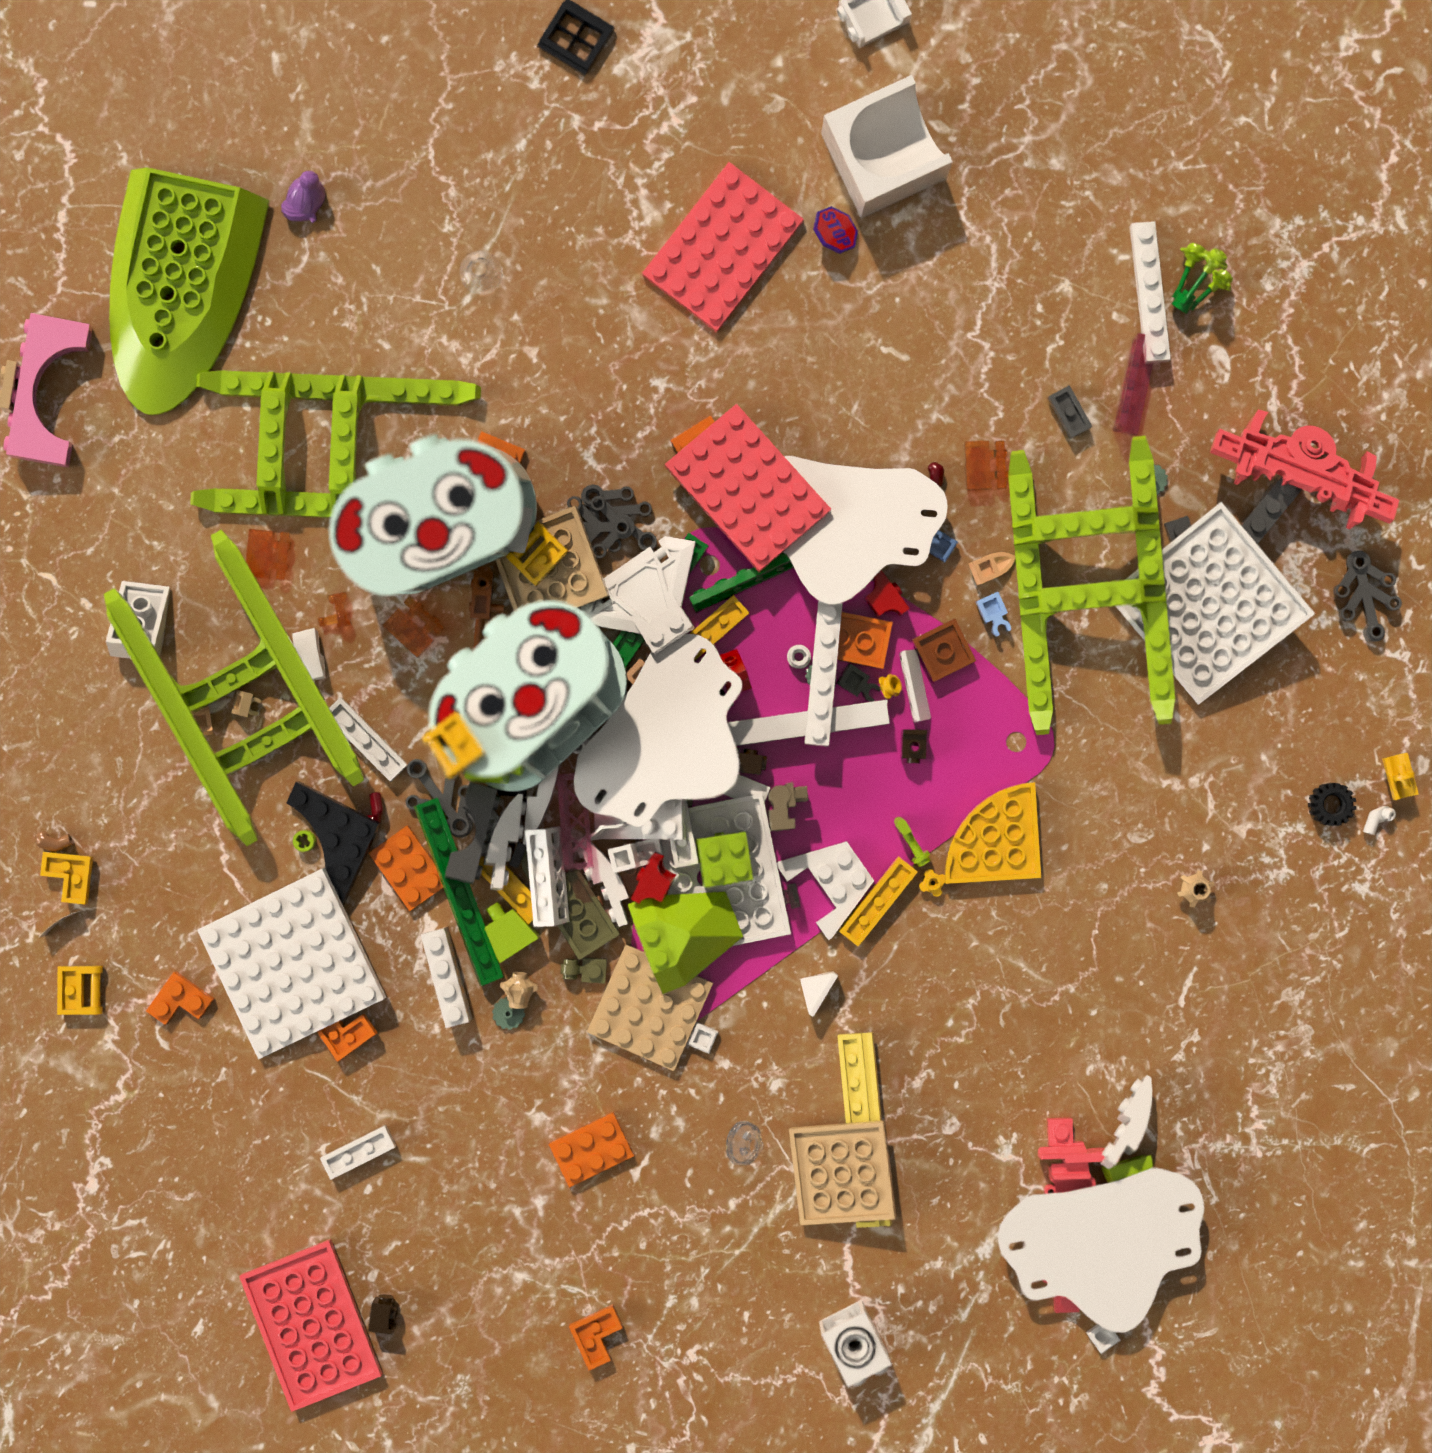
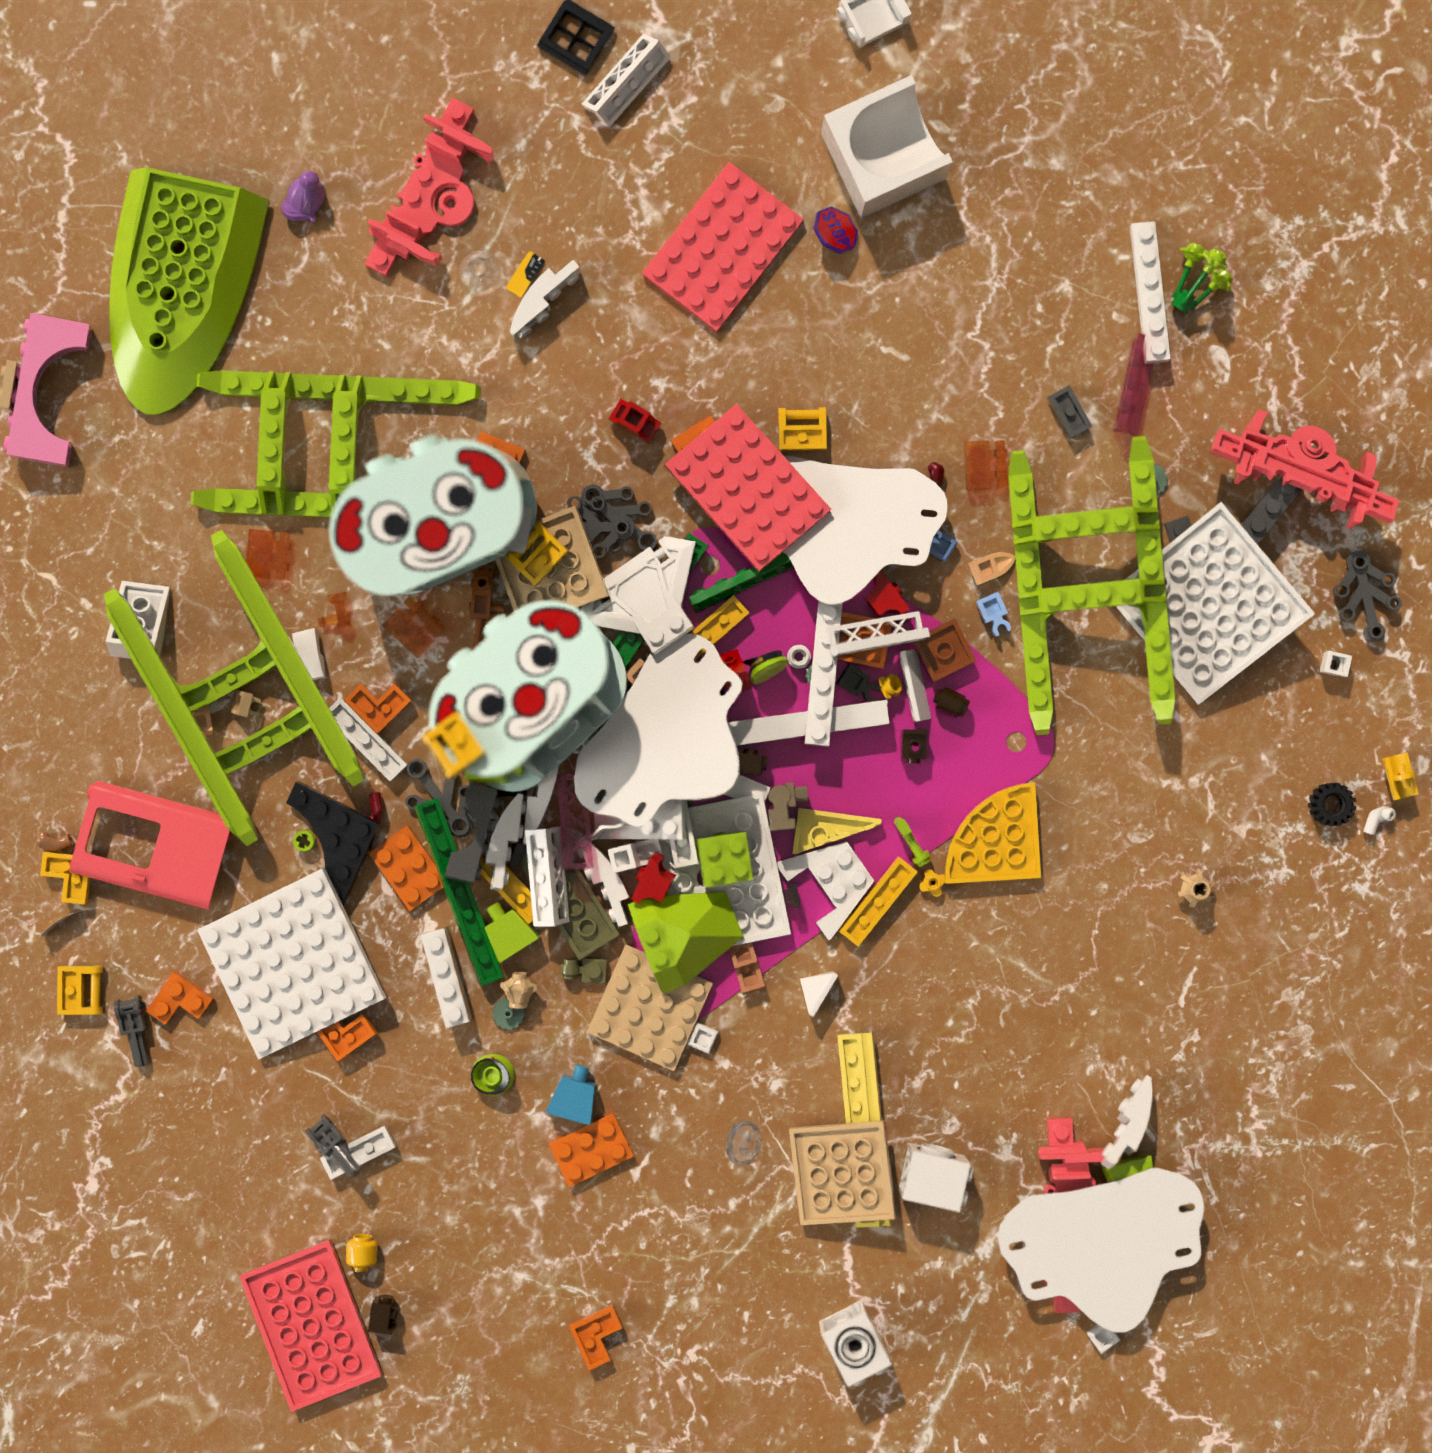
none -> coral piece [70,781,234,910]
none -> dark grey connector [114,995,149,1067]
none -> dark grey connector [305,1114,361,1178]
none -> orange plate [344,683,412,734]
none -> yellow head [346,1234,378,1272]
none -> coral piece [365,98,495,277]
none -> lime piece [471,1054,514,1096]
none -> yellow sticker [506,251,545,297]
none -> white slope [510,260,581,340]
none -> dark azure torso [546,1064,596,1125]
none -> white fence [582,34,671,127]
none -> red brick [608,398,661,444]
none -> nougat slope [729,942,766,995]
none -> lime piece [743,650,789,685]
none -> yellow plate [778,407,827,451]
none -> light yellow wing [792,808,882,854]
none -> white fence [827,611,930,657]
none -> white brick [898,1143,973,1212]
none -> dark brown brick [933,687,970,718]
none -> white piece [1319,651,1352,677]

